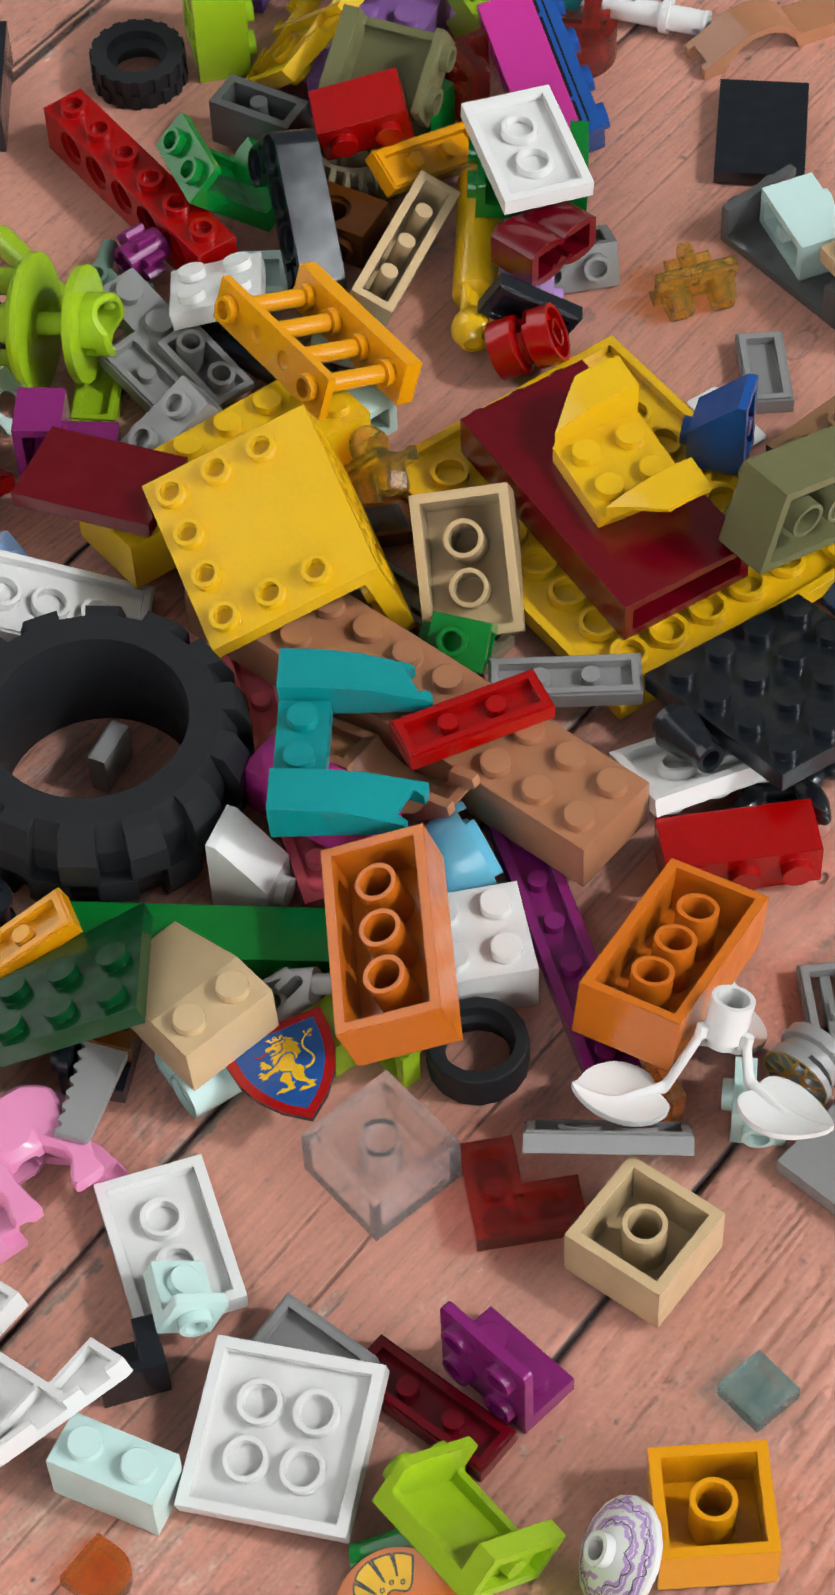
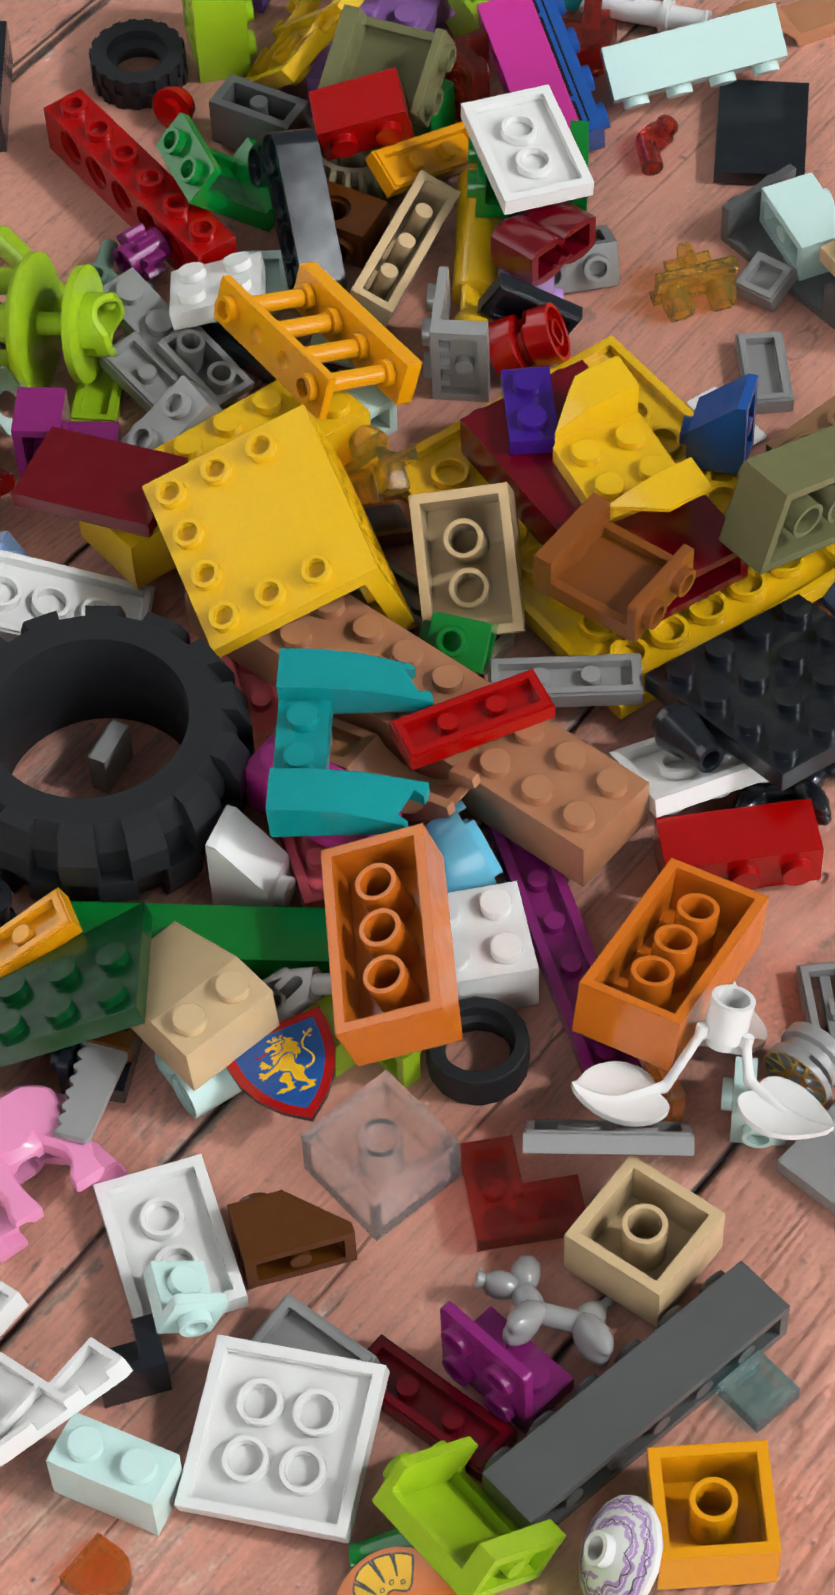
none -> red plate [152,86,195,128]
none -> reddish brown slope [227,1190,357,1290]
none -> light grey bracket [421,266,491,402]
none -> light grey piece [474,1255,614,1367]
none -> dark grey brick [482,1260,790,1529]
none -> dark purple plate [501,366,557,455]
none -> dark orange panel [534,492,696,643]
none -> light aqua brick [600,3,788,110]
none -> clear red arm [635,115,678,176]
none -> light grey tile [732,251,798,312]

